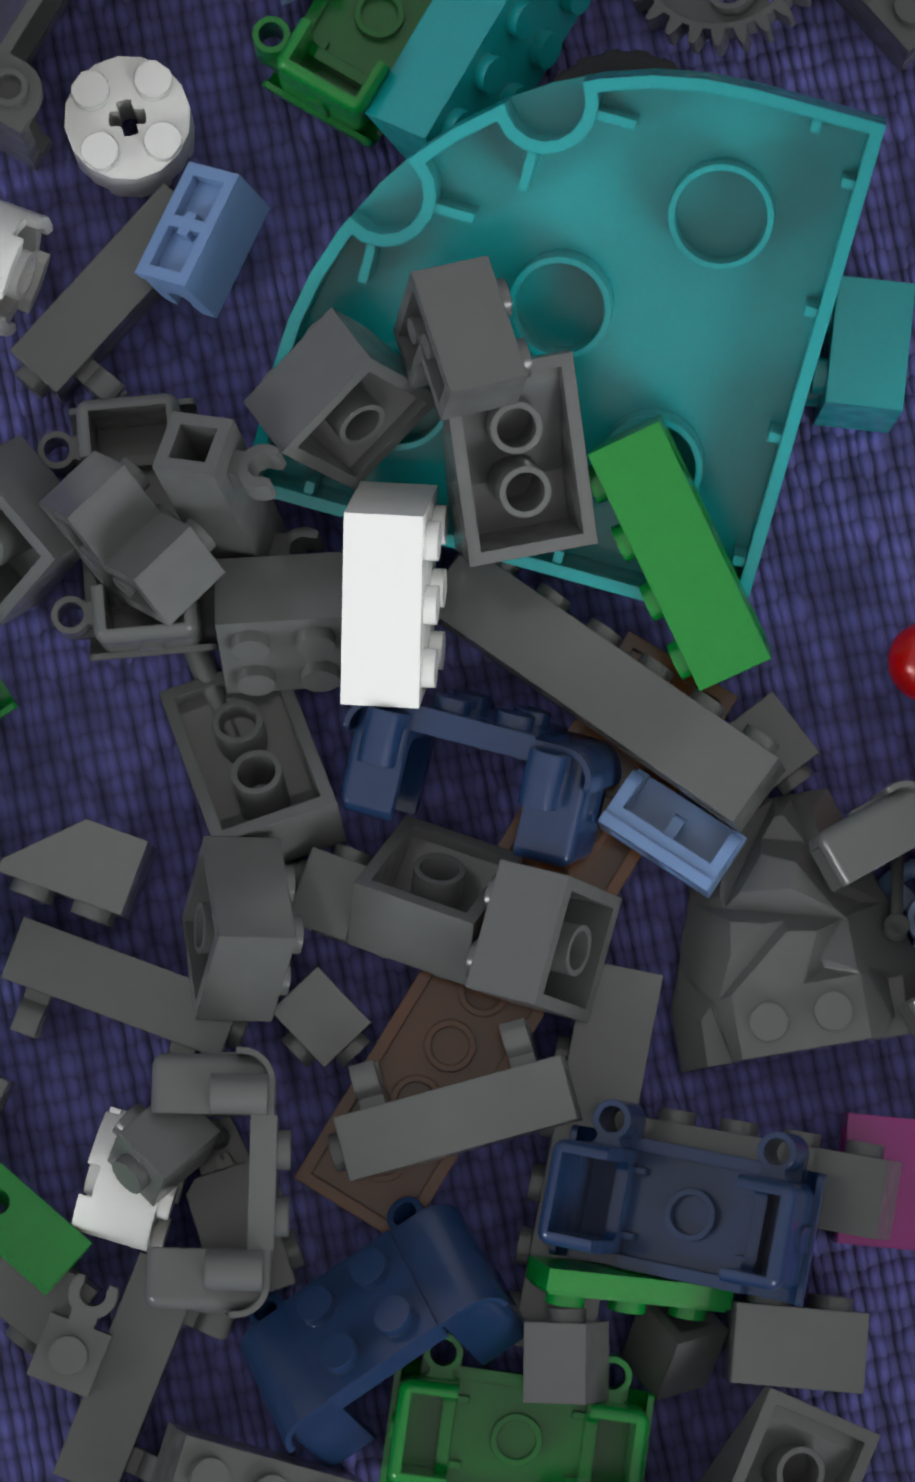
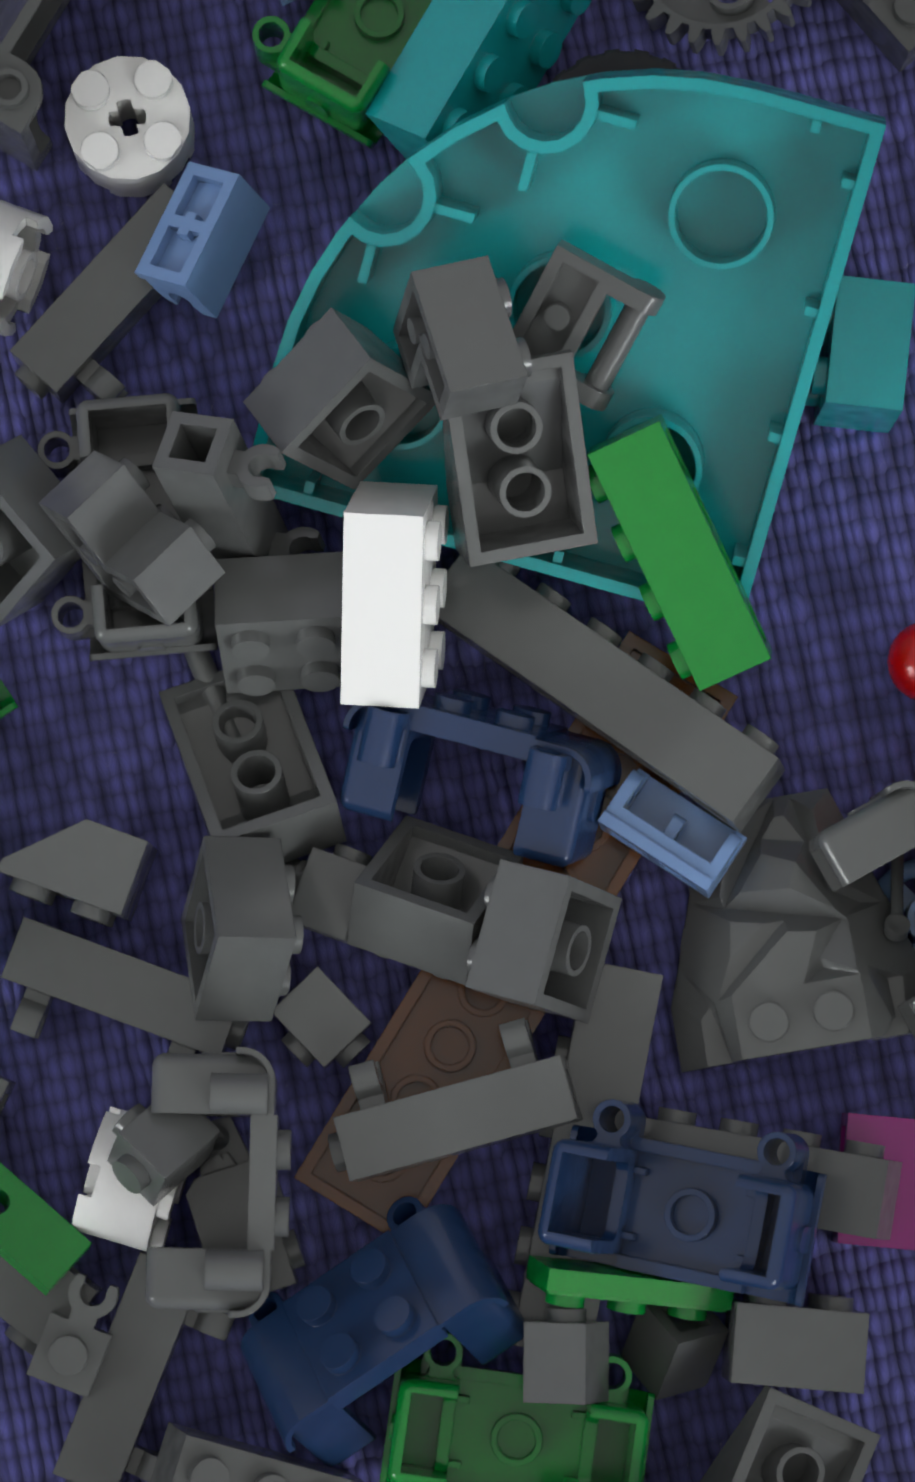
dark grey brick [730,692,819,796] -> none
none -> dark grey plate [513,239,666,411]

